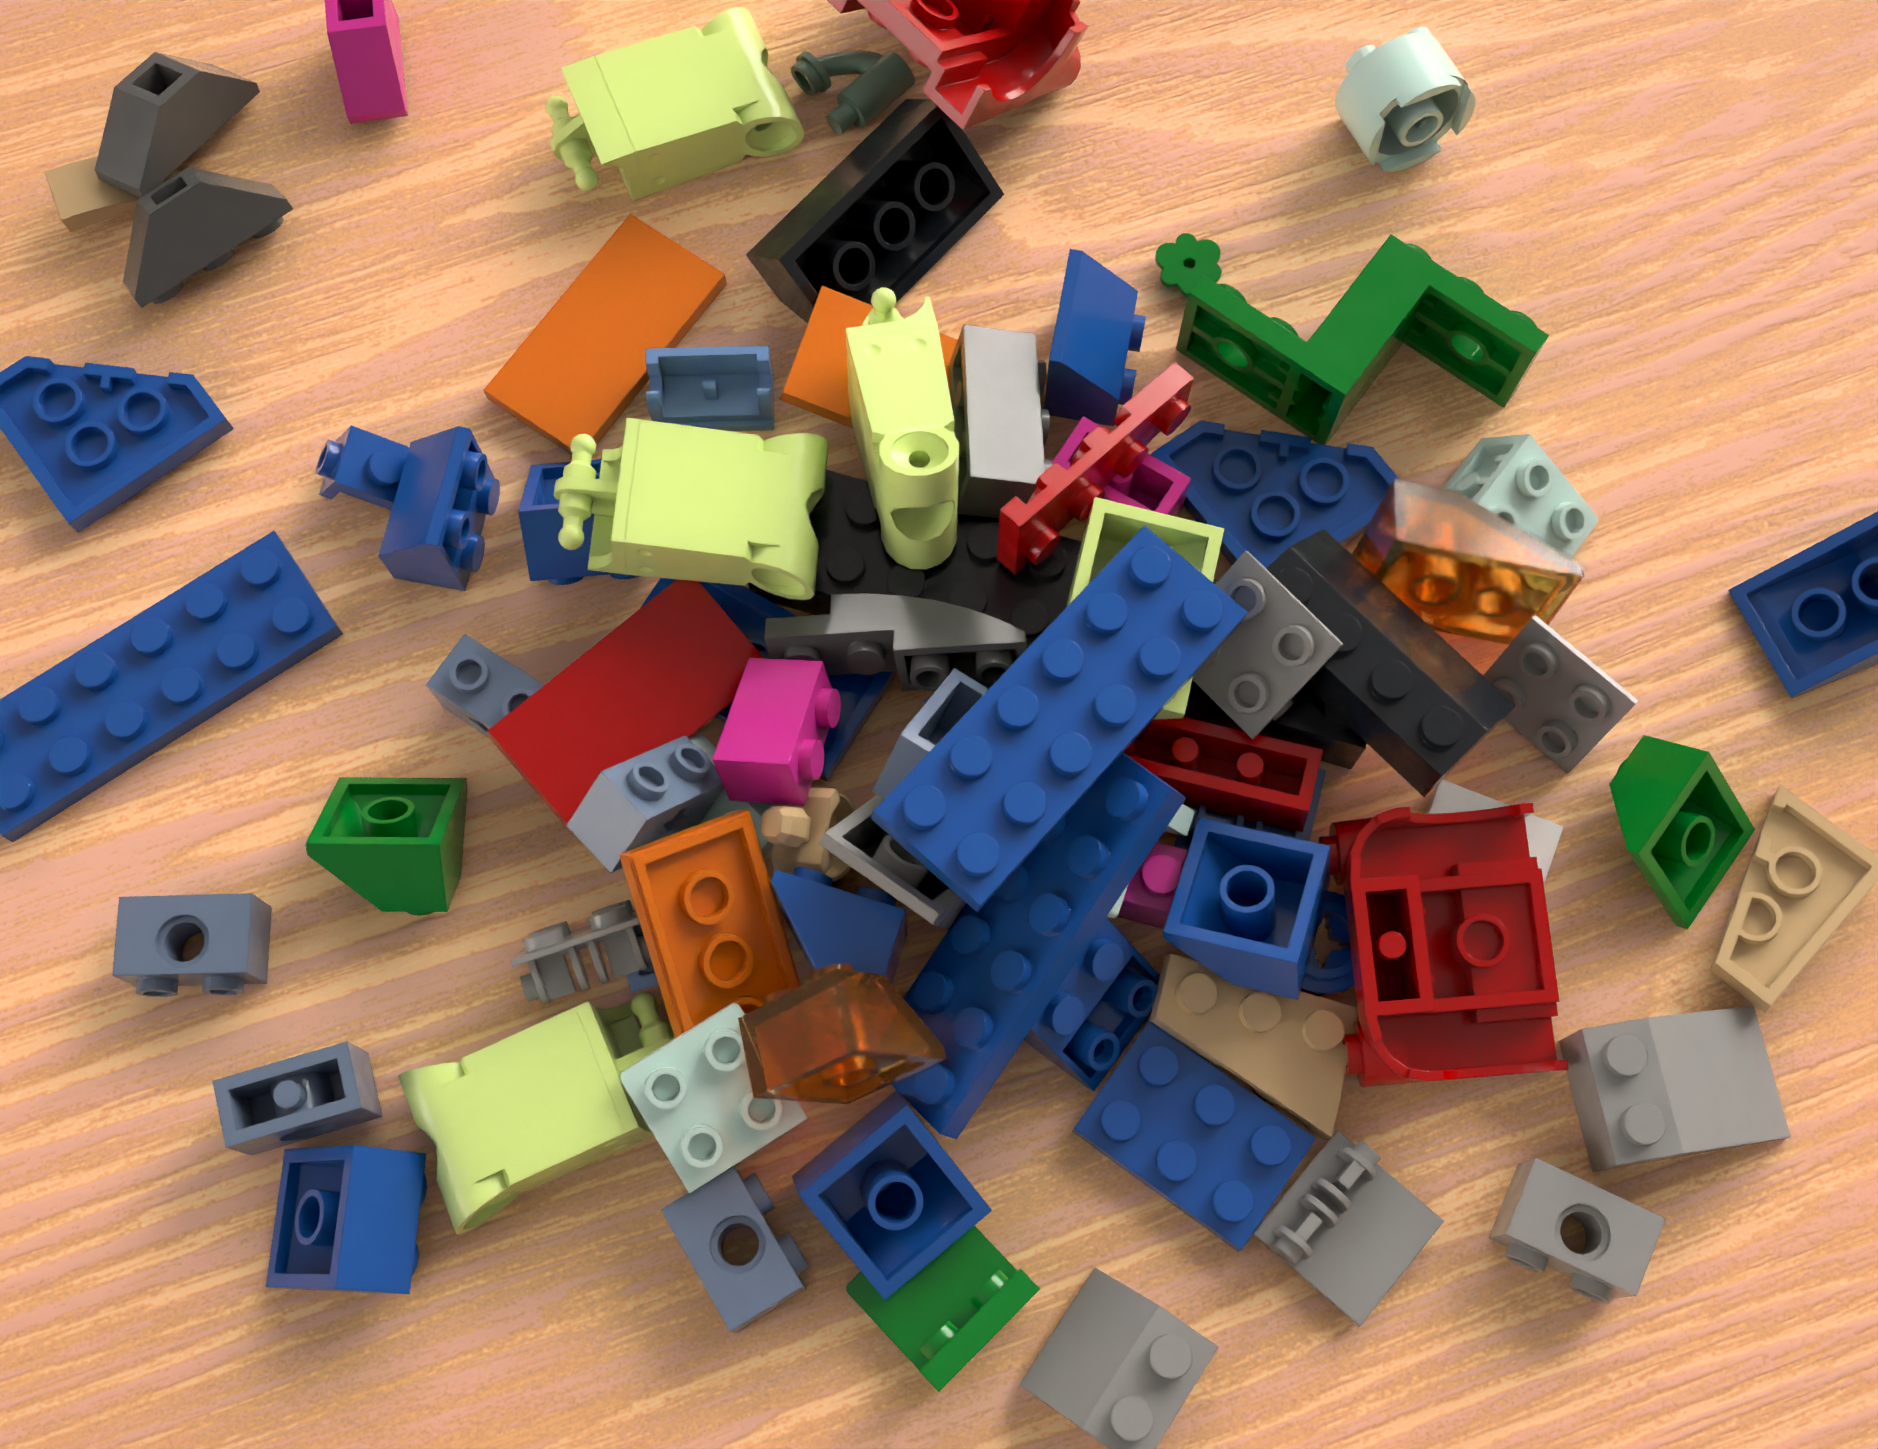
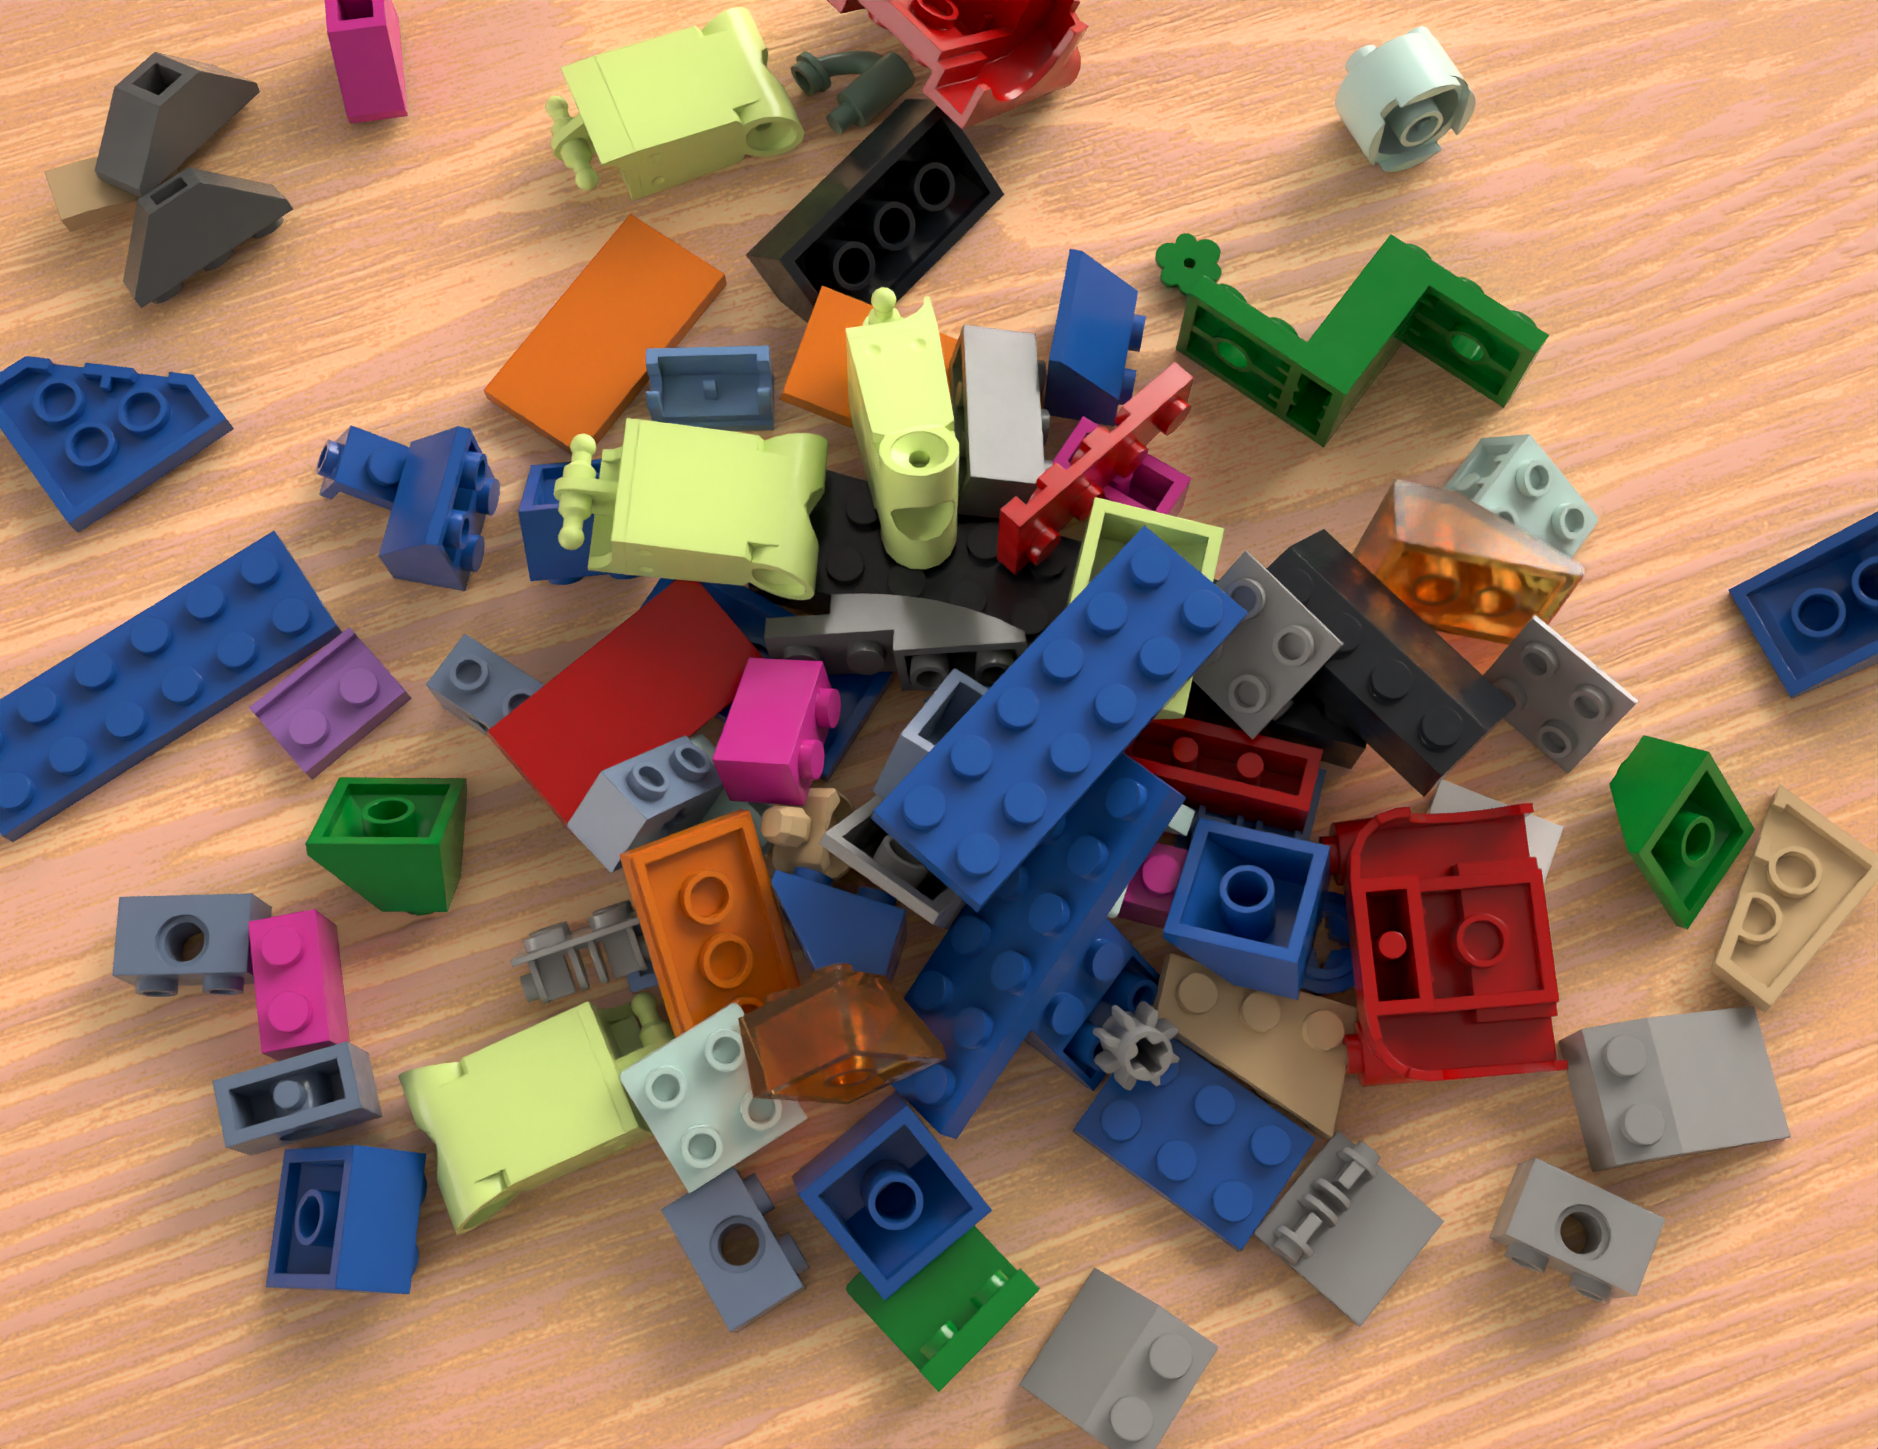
blue plate [1151,420,1412,568] -> none
none -> dark pink brick [248,909,350,1061]
none -> medium lavender plate [249,627,412,780]
none -> light grey gear [1092,1001,1180,1091]

